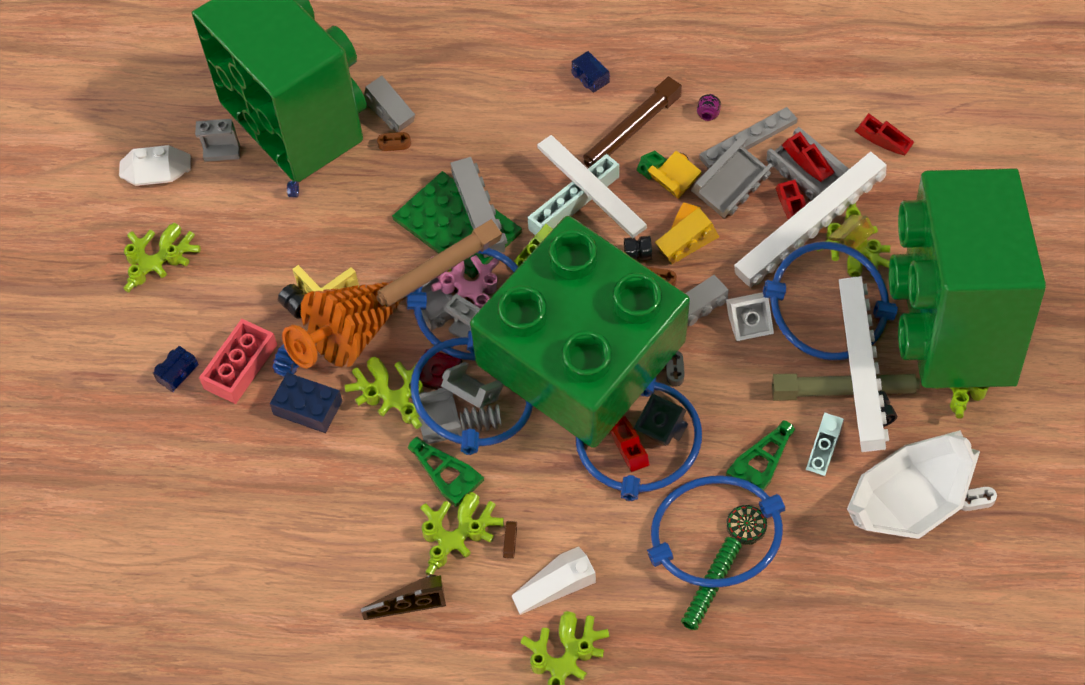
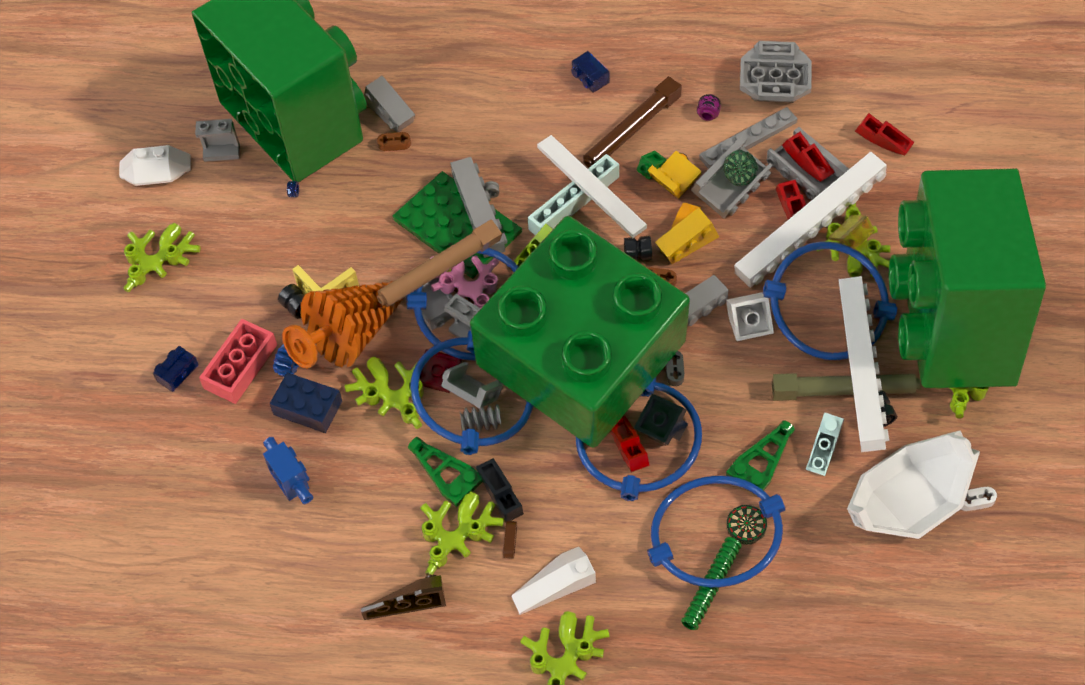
light grey panel [417,388,462,444] -> none
none -> blue brick [263,437,314,504]
none -> black slope [476,458,524,523]
none -> light grey bush [483,181,499,198]
none -> clear green tile [723,150,758,187]
none -> light grey piece [740,41,812,103]

